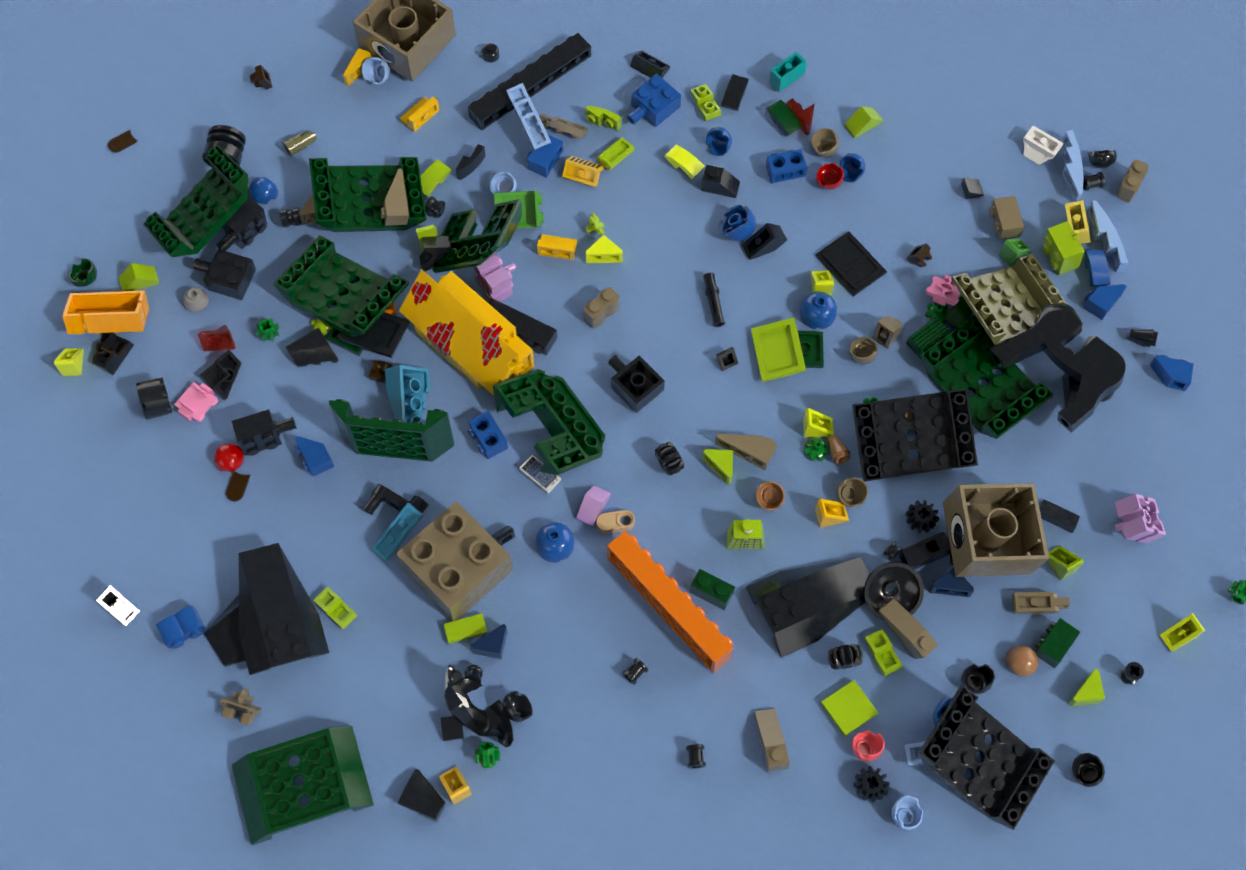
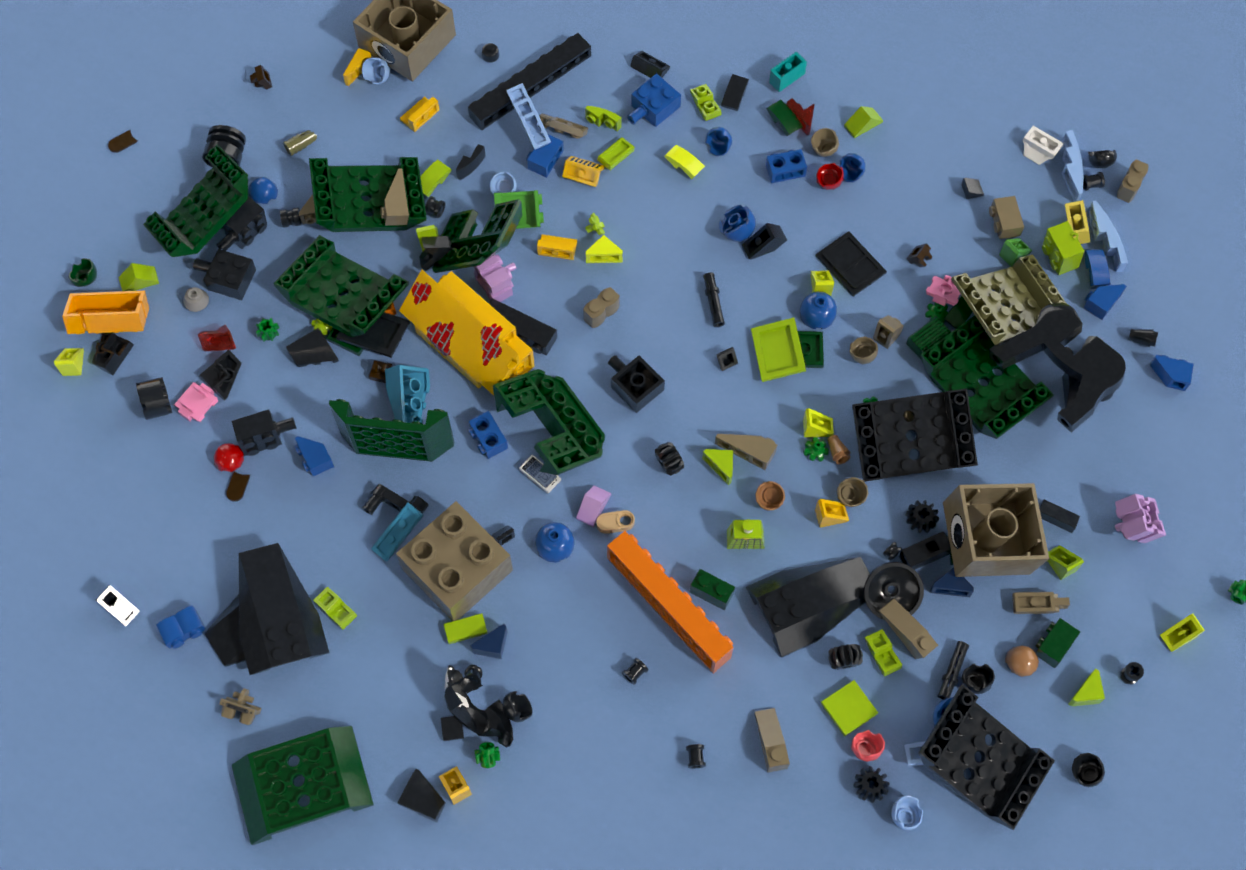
black slope [701,165,740,198] -> none
none -> black pin [937,641,969,700]

